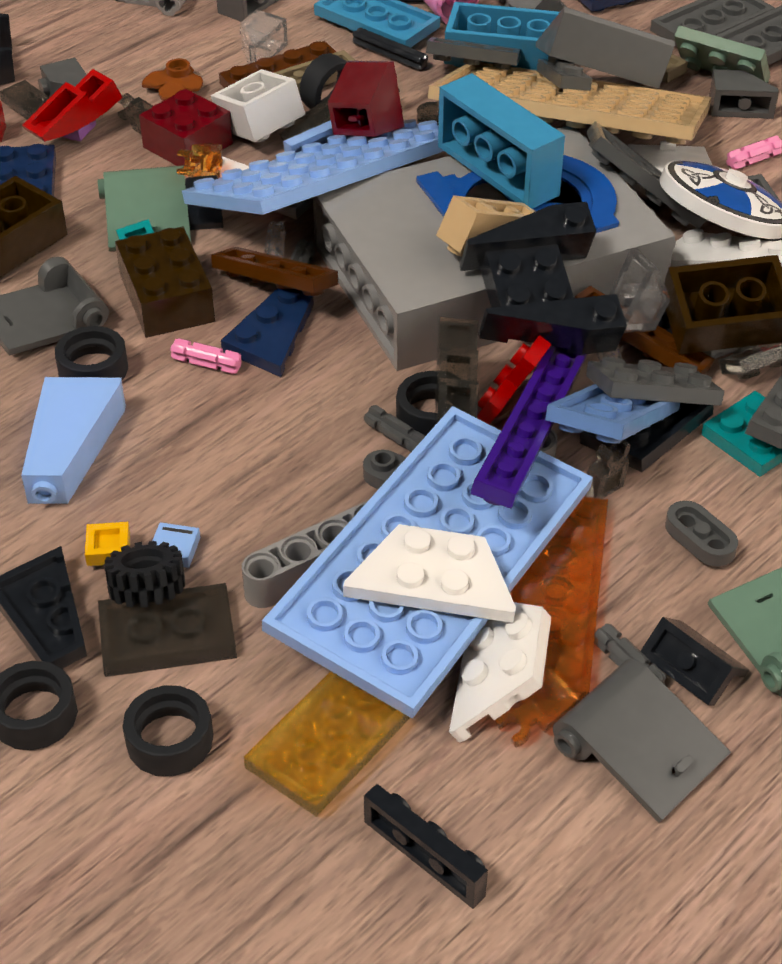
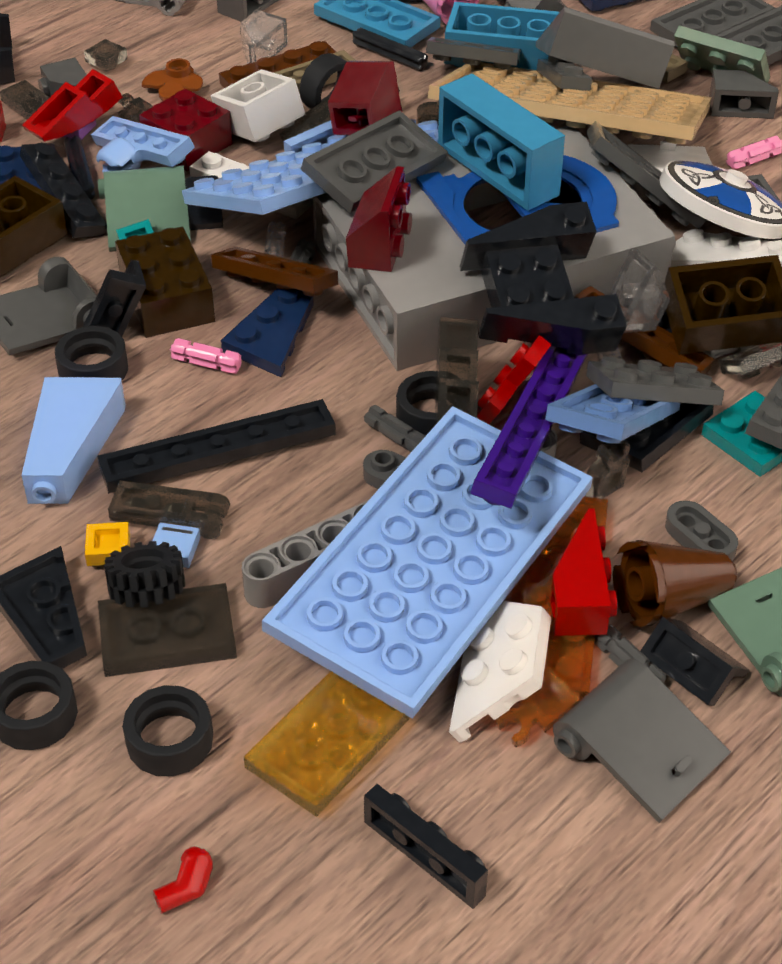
clear orange plate [177,143,223,178] -> none
white wing [343,524,516,623] -> none
tan slope [436,195,535,257] -> none
none -> black plate [20,142,107,238]
none -> black axle [64,135,96,200]
none -> black panel [83,260,146,337]
none -> clear smoke plate [84,39,128,71]
none -> light blue plate [90,116,195,172]
none -> black plate [97,399,336,494]
none -> clear smoke plate [108,481,231,539]
none -> red arm [153,846,213,914]
none -> dark grey plate [301,110,448,213]
none -> dark red slope [346,166,412,272]
none -> red slope [550,508,617,636]
none -> reddish brown cone [612,540,737,627]

